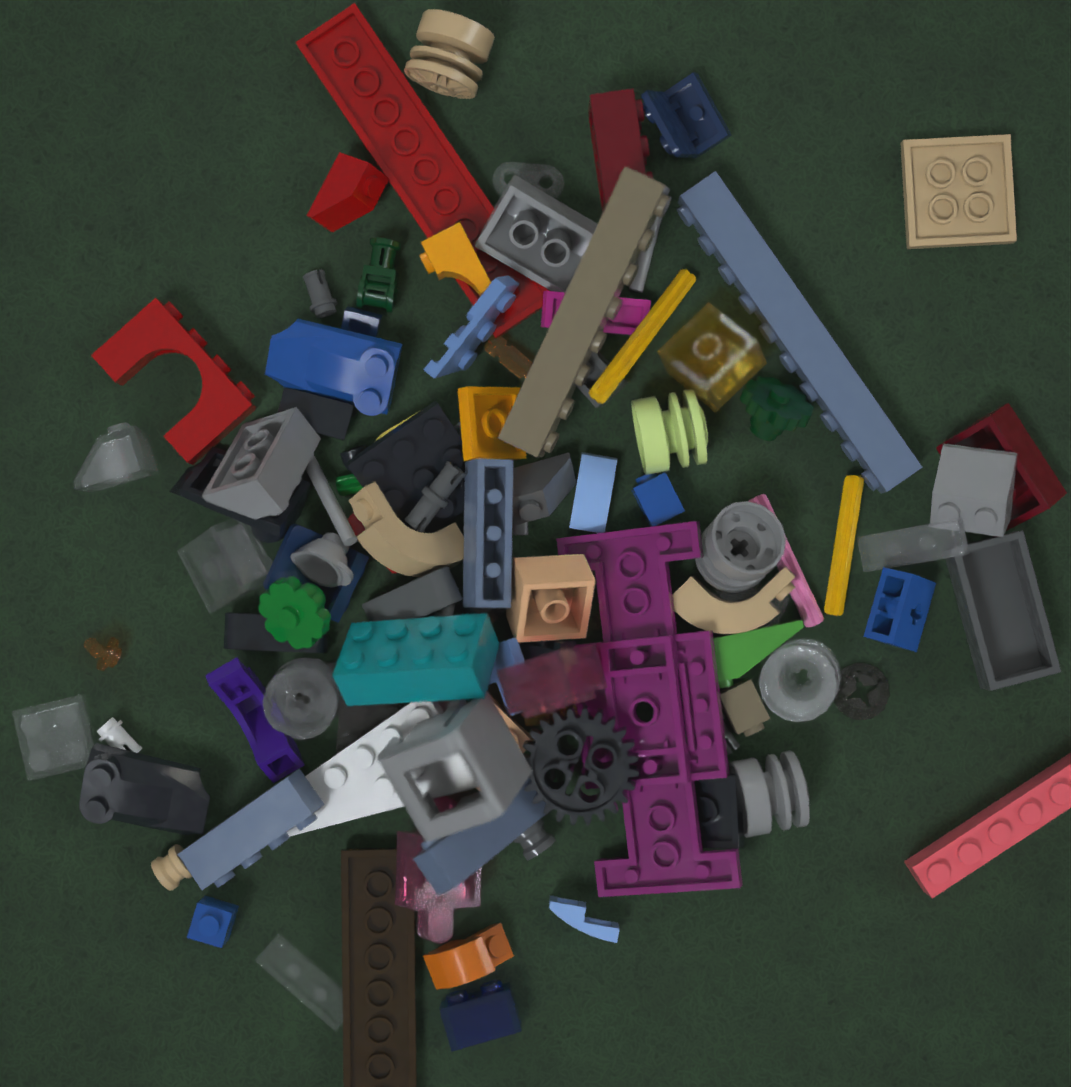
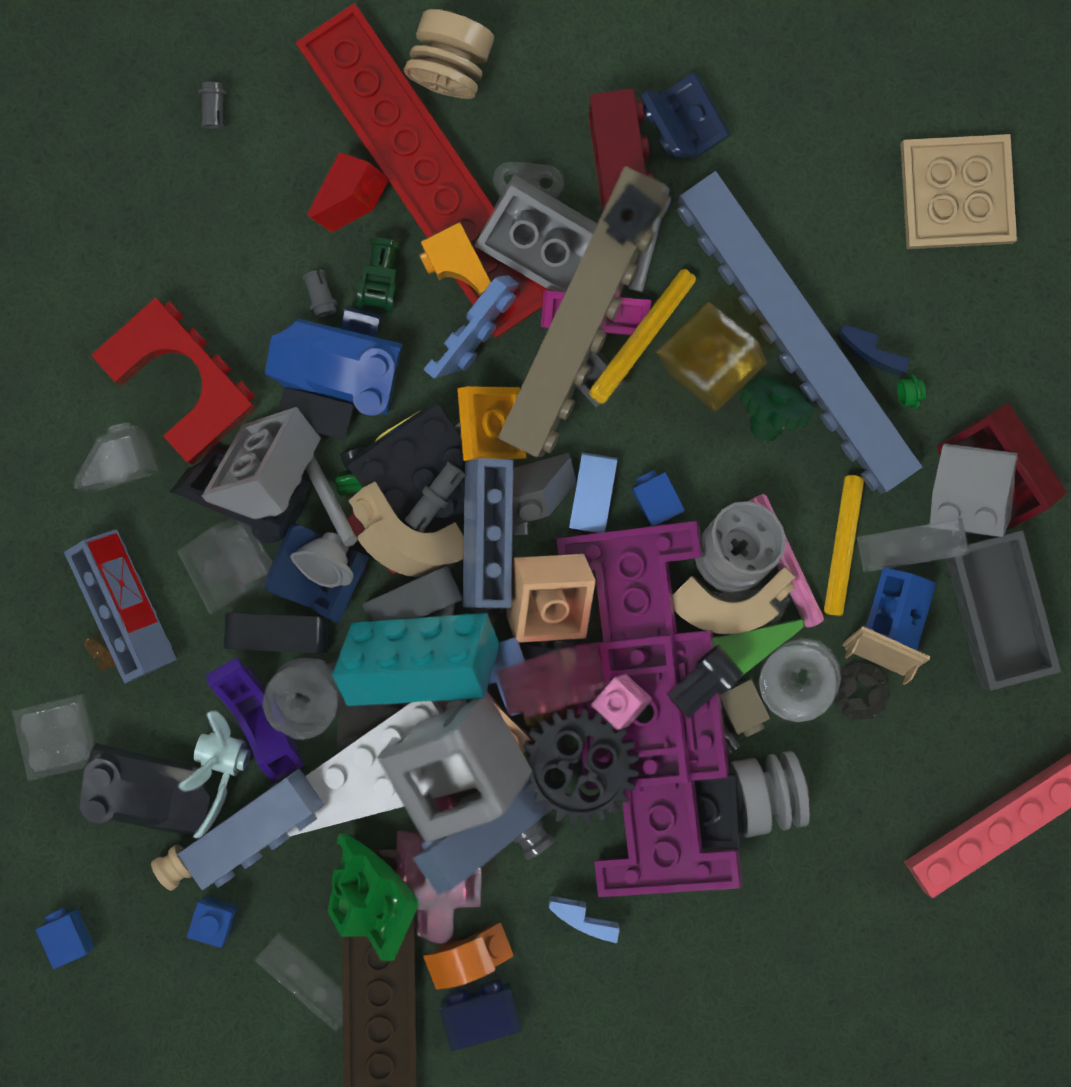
white pin [97,717,142,753] -> none
green plant [258,576,331,649] -> none
clear orange axle [484,336,533,379] -> none
yellowish green wheel [631,389,708,475] -> none
none -> blue brick [36,907,95,969]
none -> sand blue brick [64,529,177,684]
none -> light aqua plant [179,711,251,838]
none -> dark grey pin [198,82,227,129]
none -> green slope [328,834,420,961]
none -> bright pink brick [592,674,653,730]
none -> black brick [602,182,663,245]
none -> black piece [666,645,744,719]
none -> dark blue slope [836,325,910,376]
none -> tan piece [842,626,930,685]
none -> green plate [896,374,926,409]

